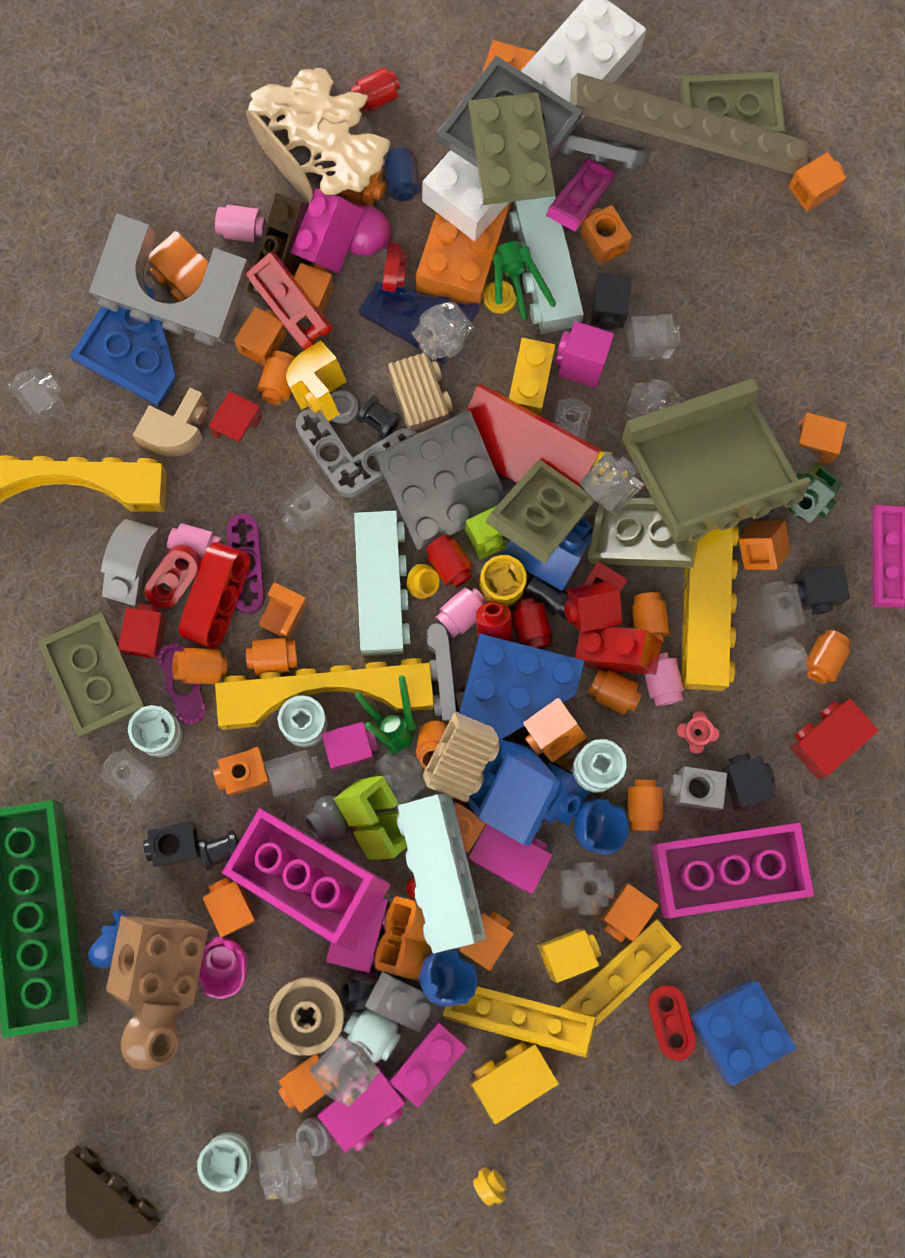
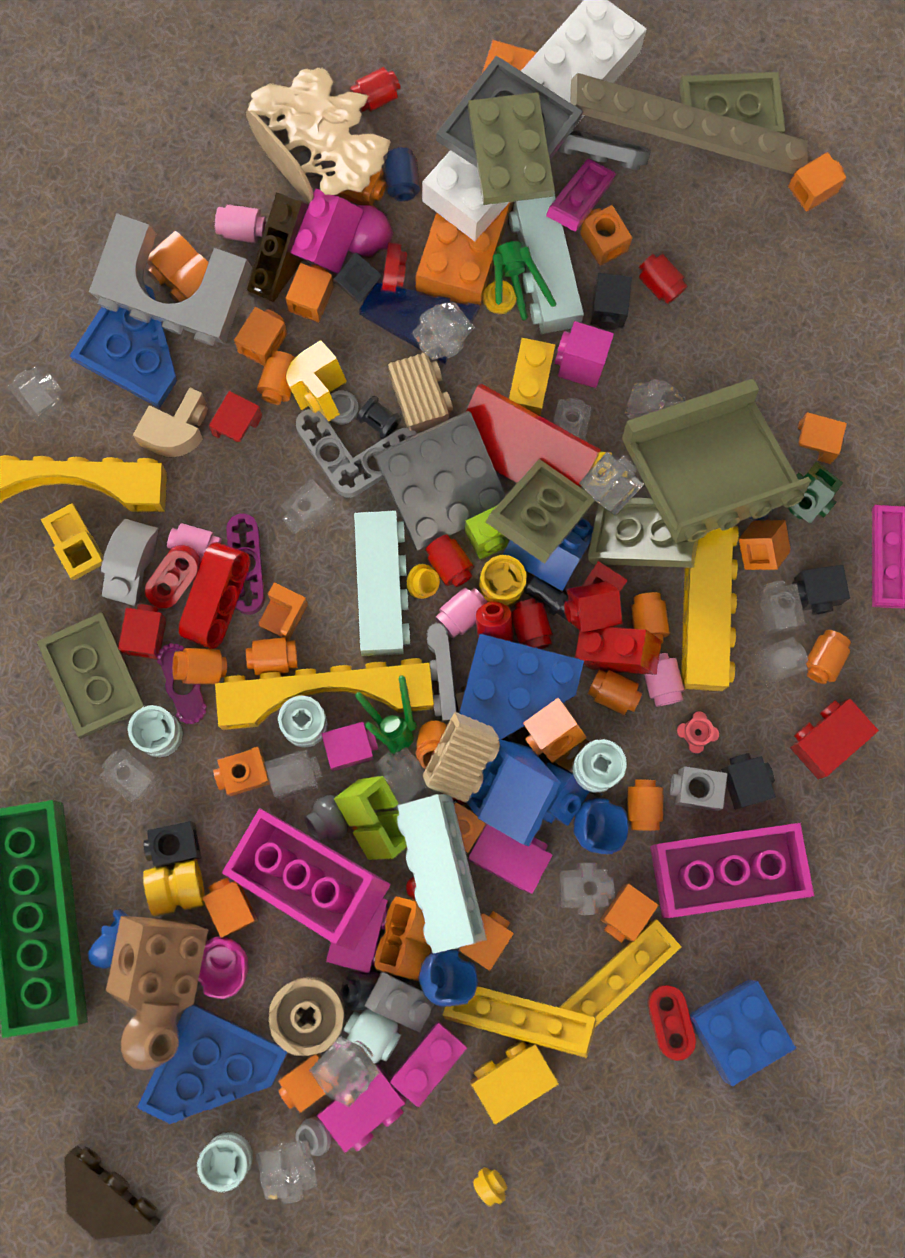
black bush [198,829,239,871] -> none
plate [245,251,334,350] -> none
yellow brick [537,929,601,983] -> none
clear brick [627,314,680,362] -> none
none -> yellow brick [41,503,104,580]
none -> blue plate [137,1004,288,1124]
none -> yellow wheel [143,859,205,917]
none -> black brick [333,253,382,303]
none -> red brick [638,254,688,305]

